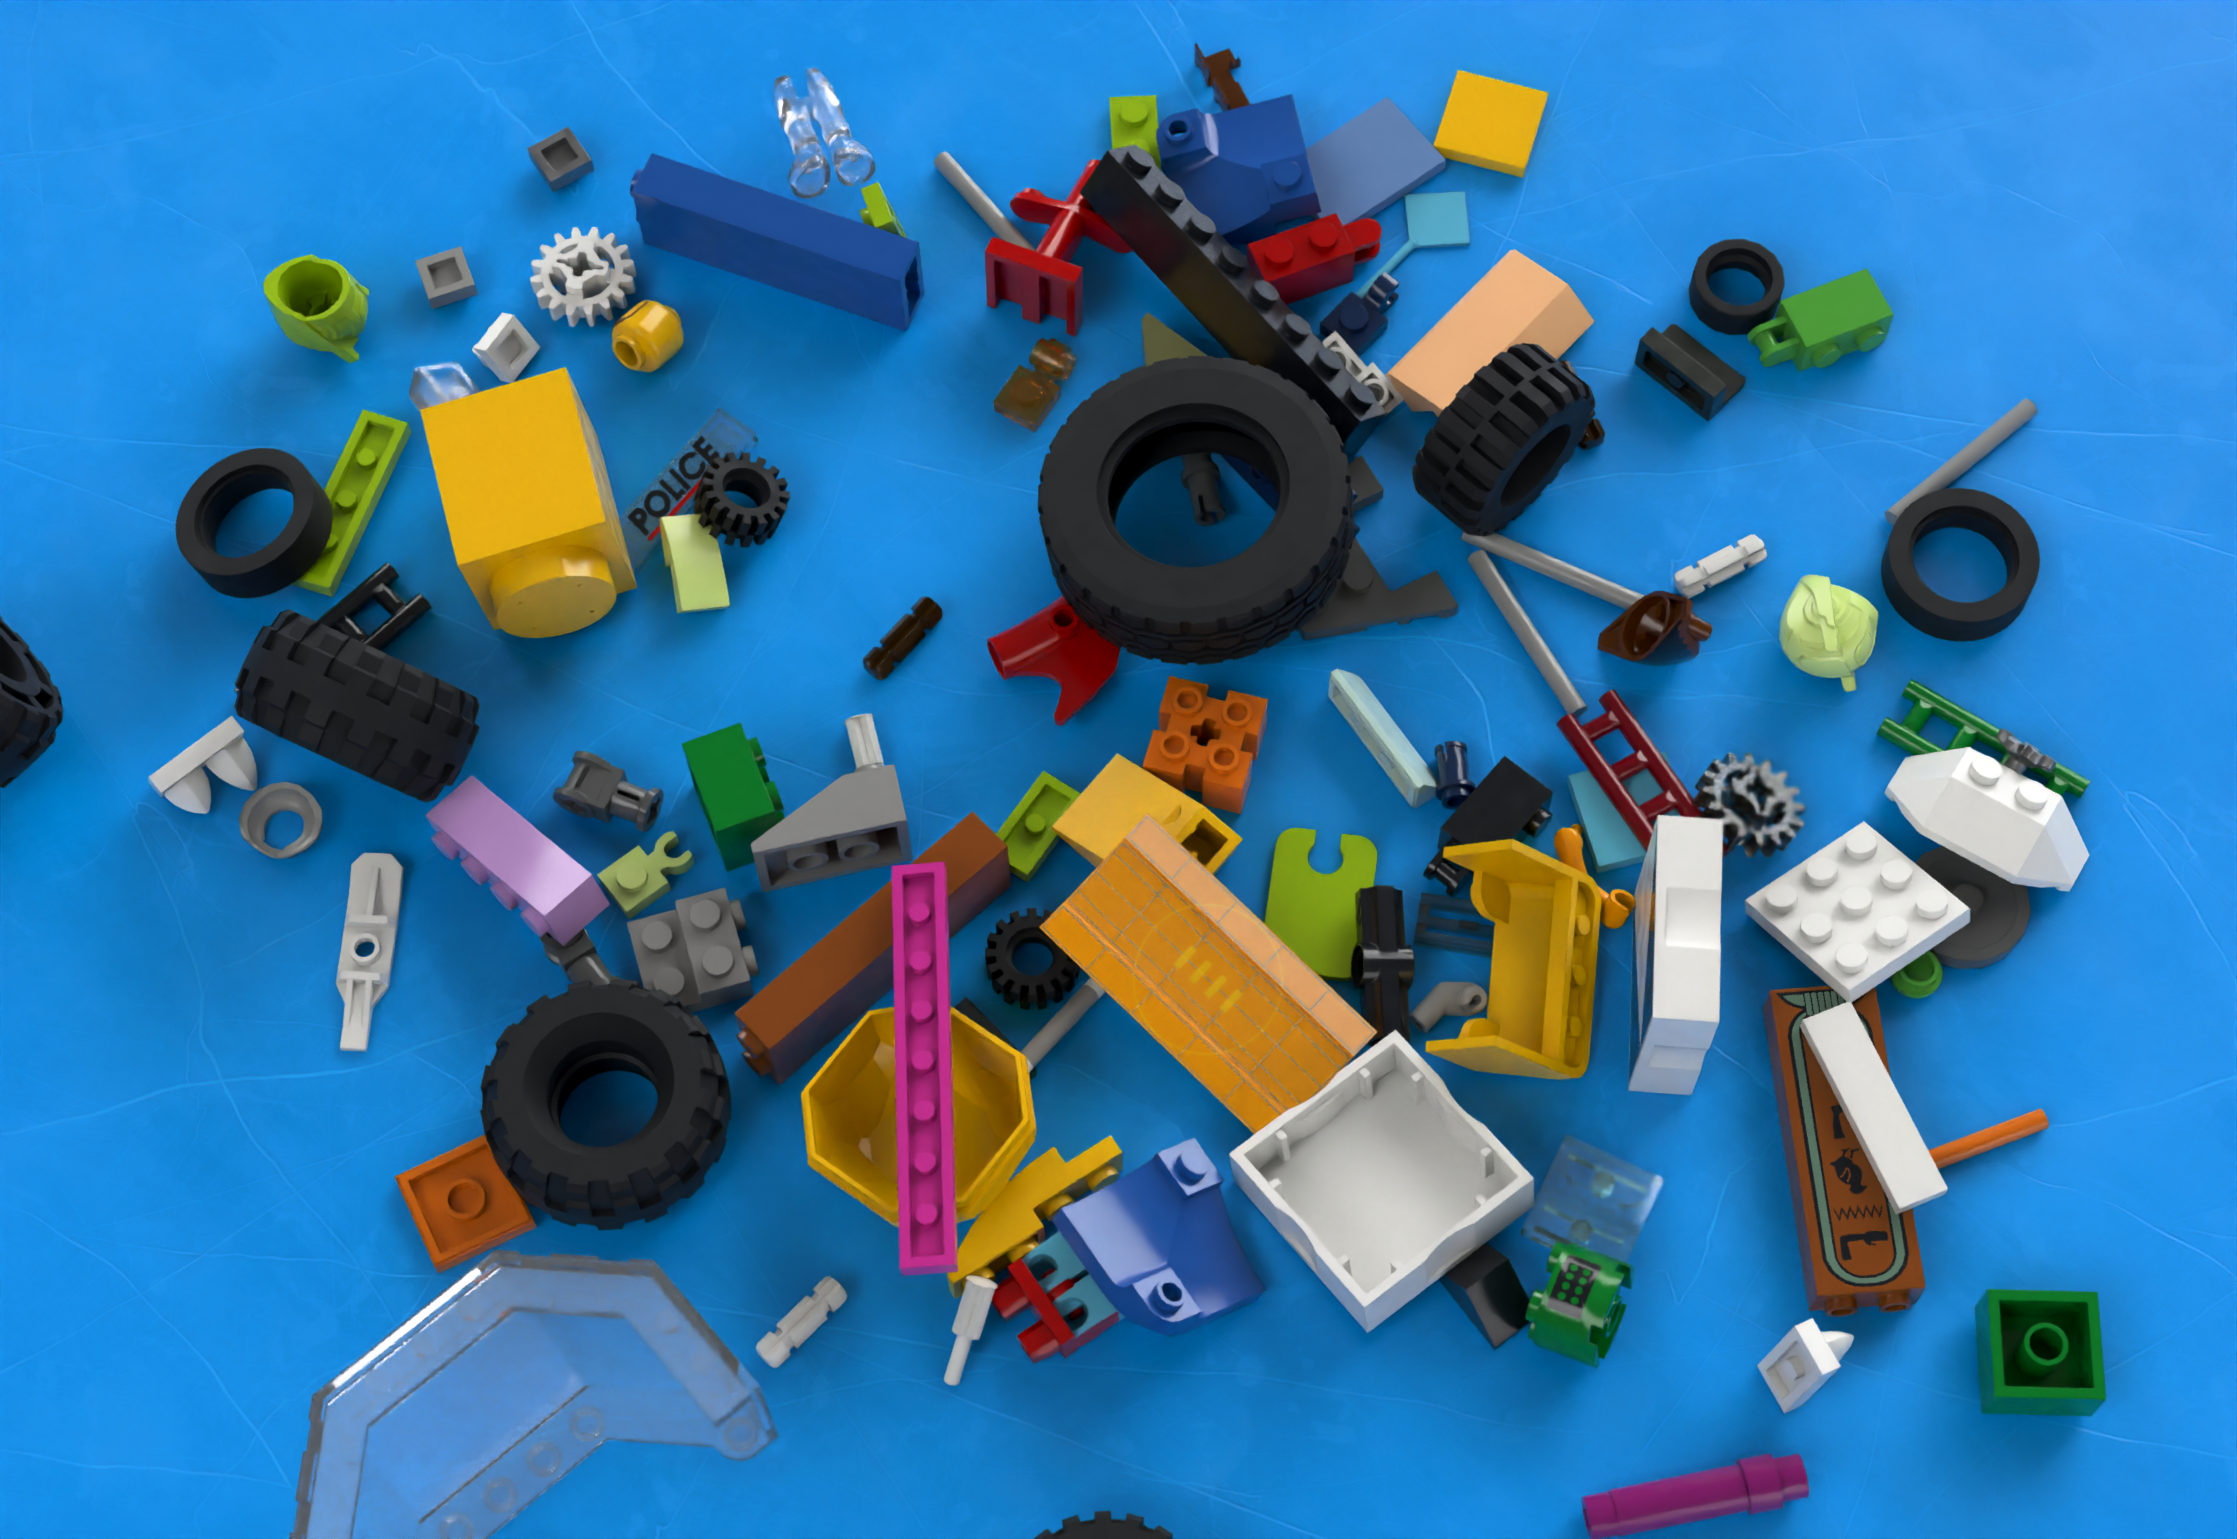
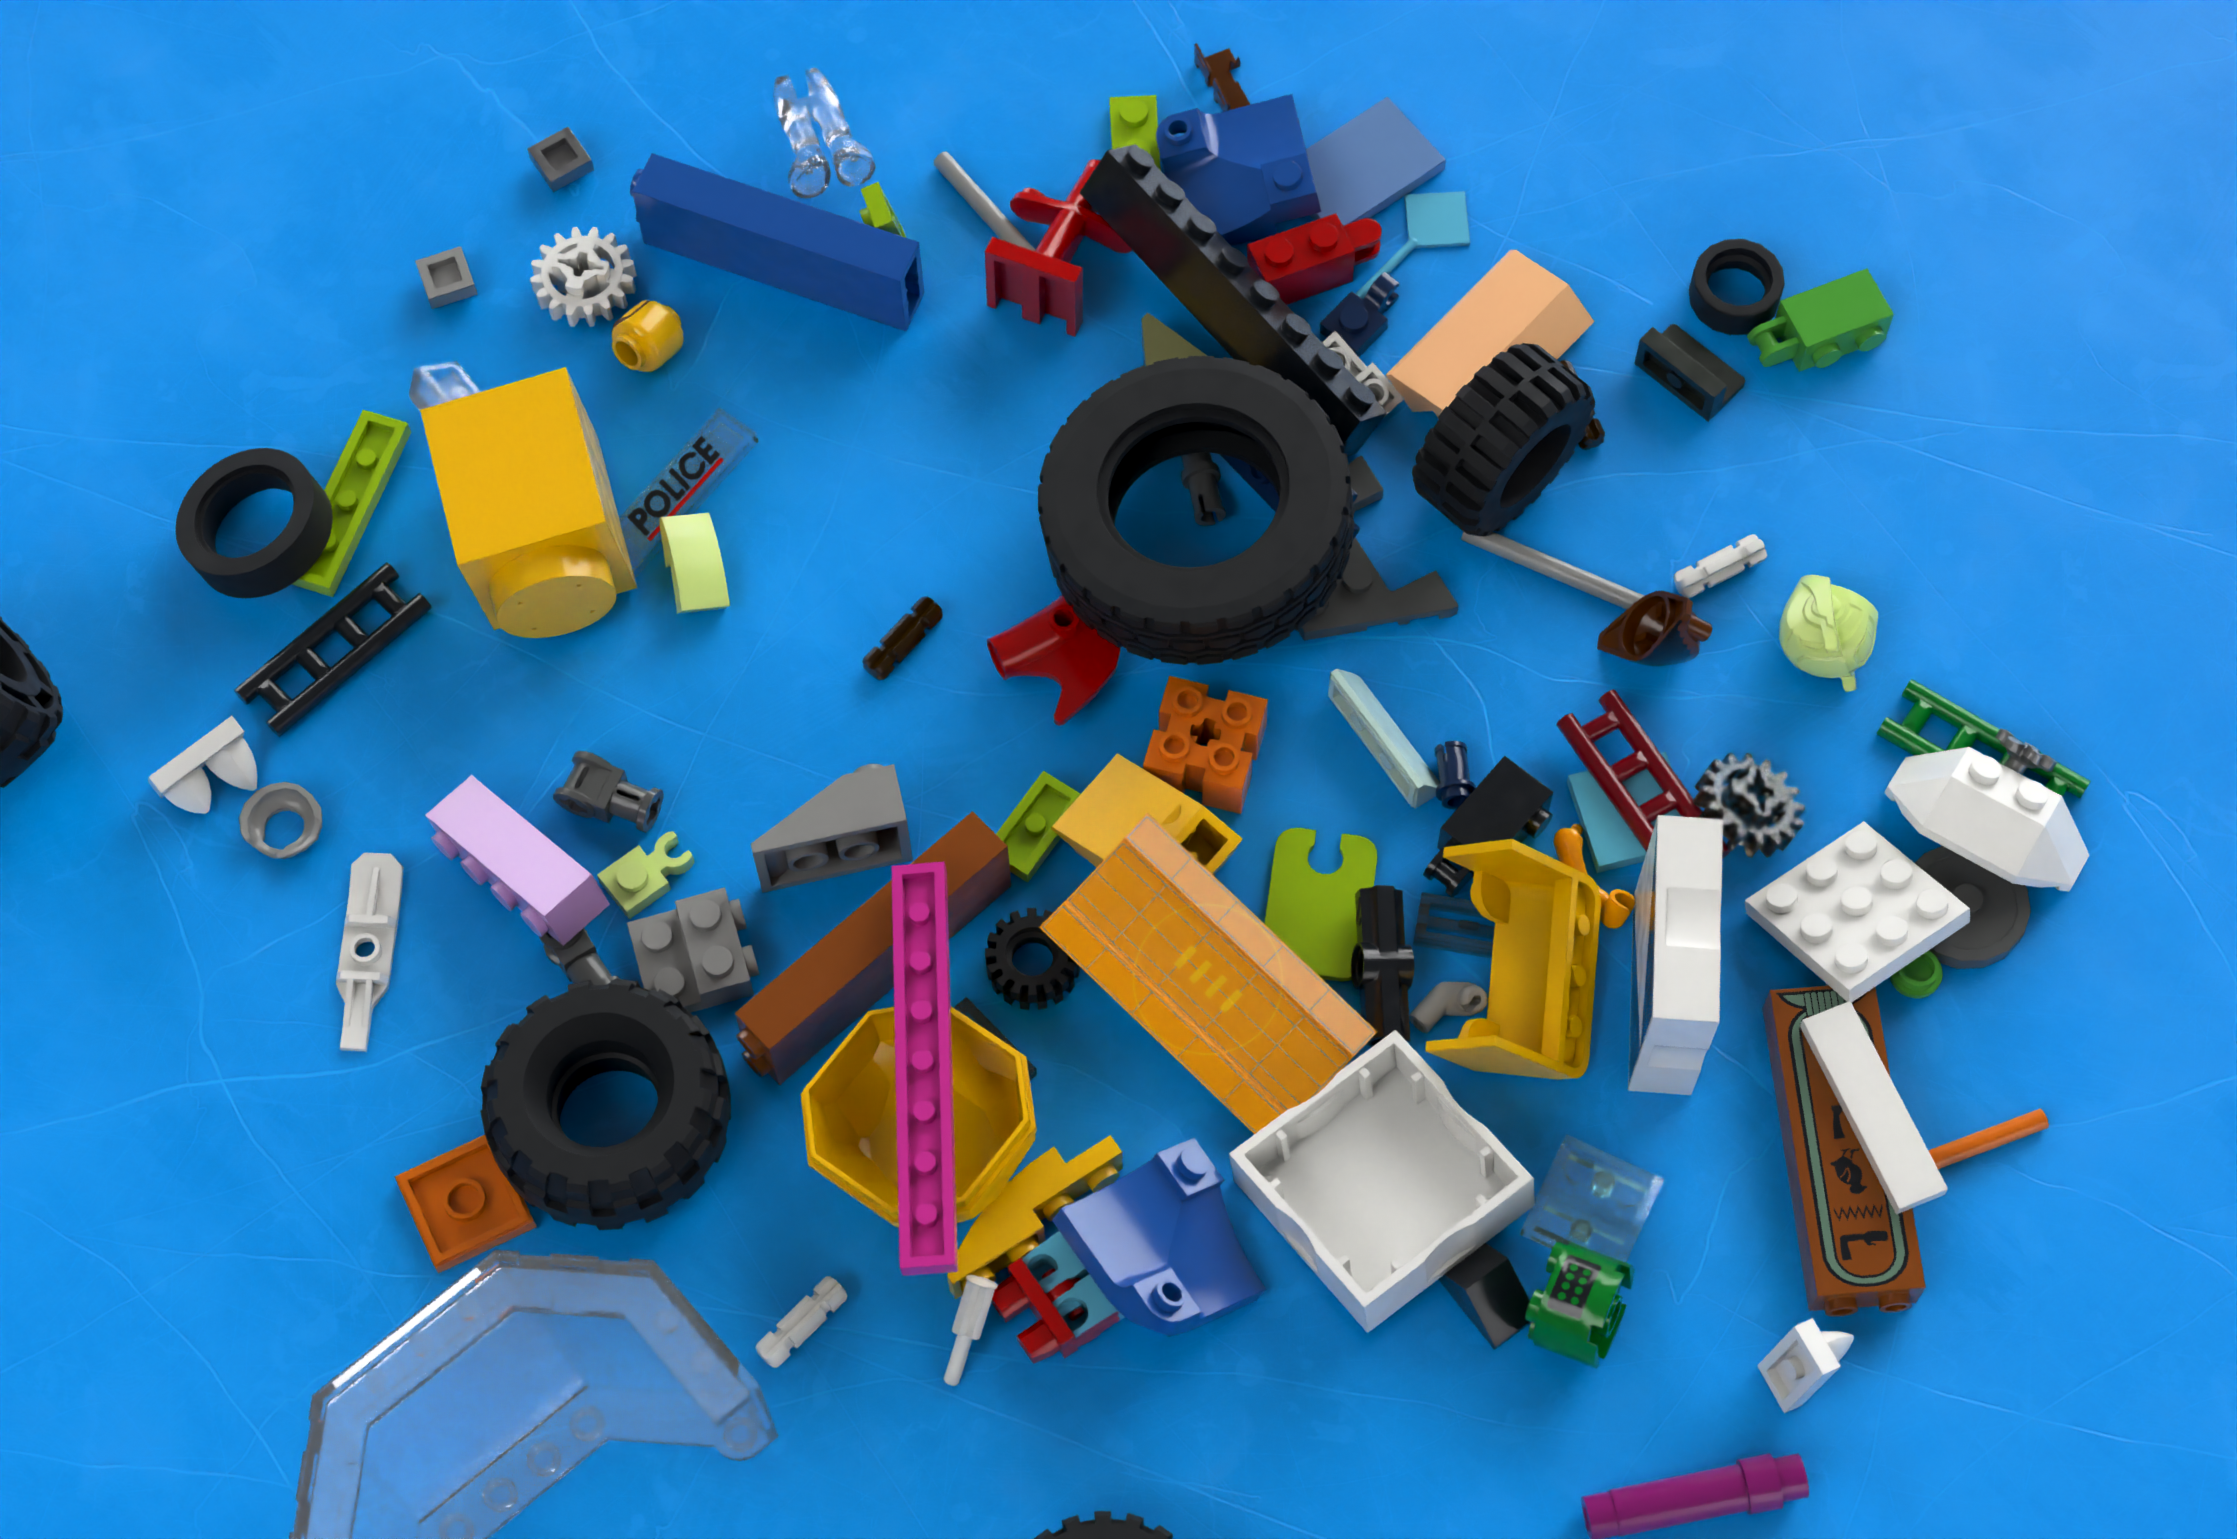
black tyre [234,609,480,803] -> none
lime helmet [263,254,369,363] -> none
white tile [472,313,540,383] -> none
green brick [682,723,785,872] -> none
black tyre [693,452,790,547] -> none
white axle [844,714,884,768] -> none
clear orange plate [993,338,1077,432] -> none
light grey bar [1020,978,1106,1073] -> none
yellow tile [1433,70,1549,178] -> none
light grey bar [1467,549,1588,718] -> none
black tyre [1881,488,2040,642] -> none
light grey bar [1885,399,2037,526] -> none
green brick [1975,1289,2106,1416] -> none

